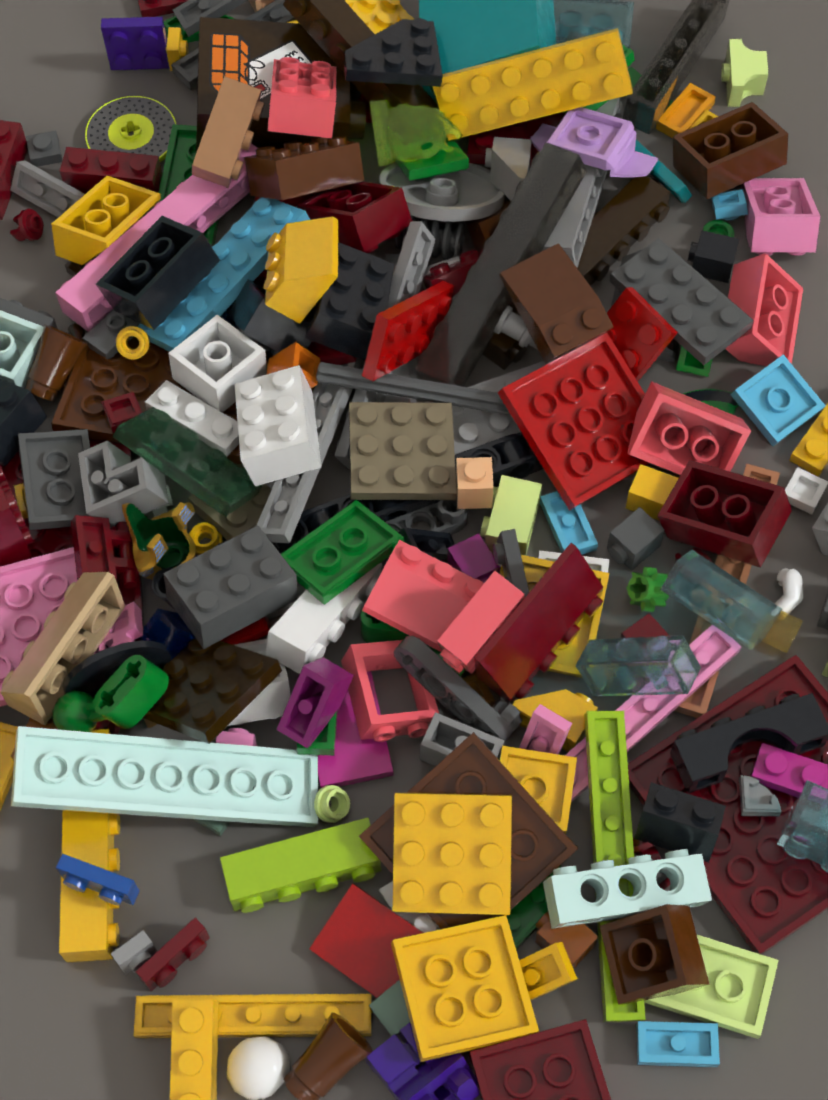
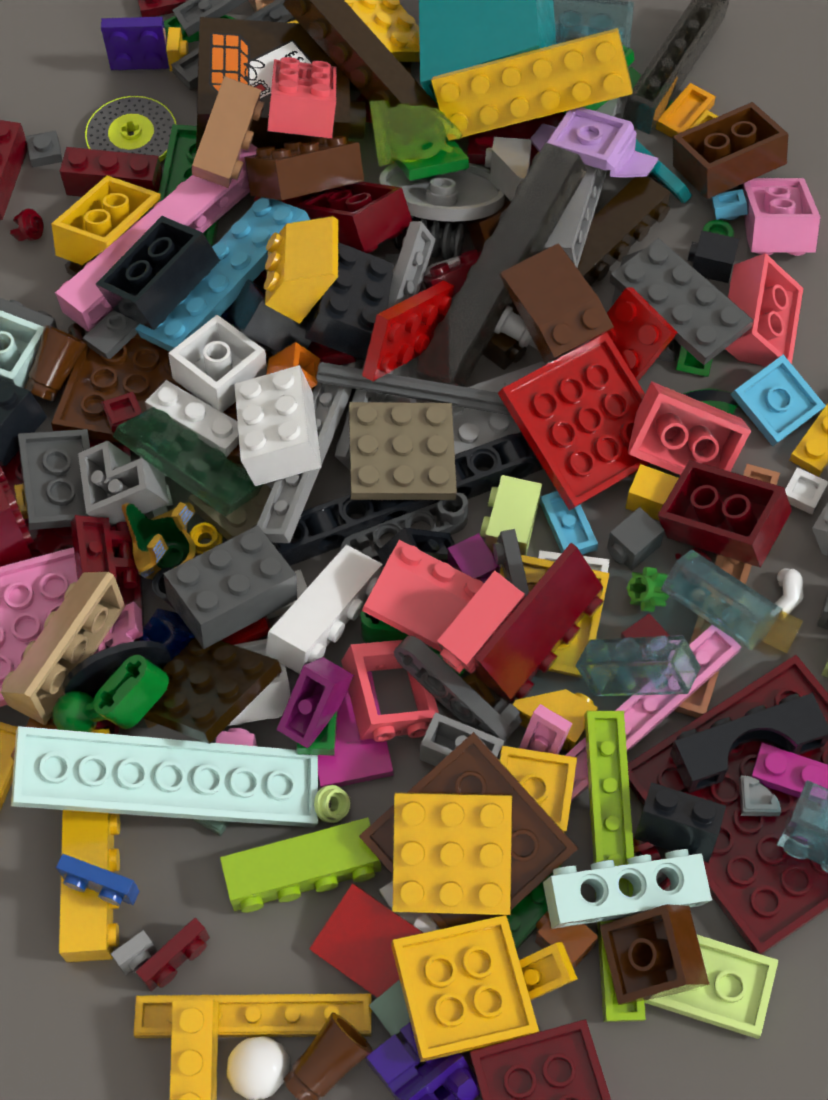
light grey plate [10,160,85,217] -> none
yellow plate [116,326,150,360] -> none
green tile [281,500,404,605] -> none
black plate [344,18,443,87] -> none
light nougat brick [456,457,494,509] -> none
medium azure plate [636,1021,720,1067] -> none
yellowish green brick [721,39,768,107] -> none

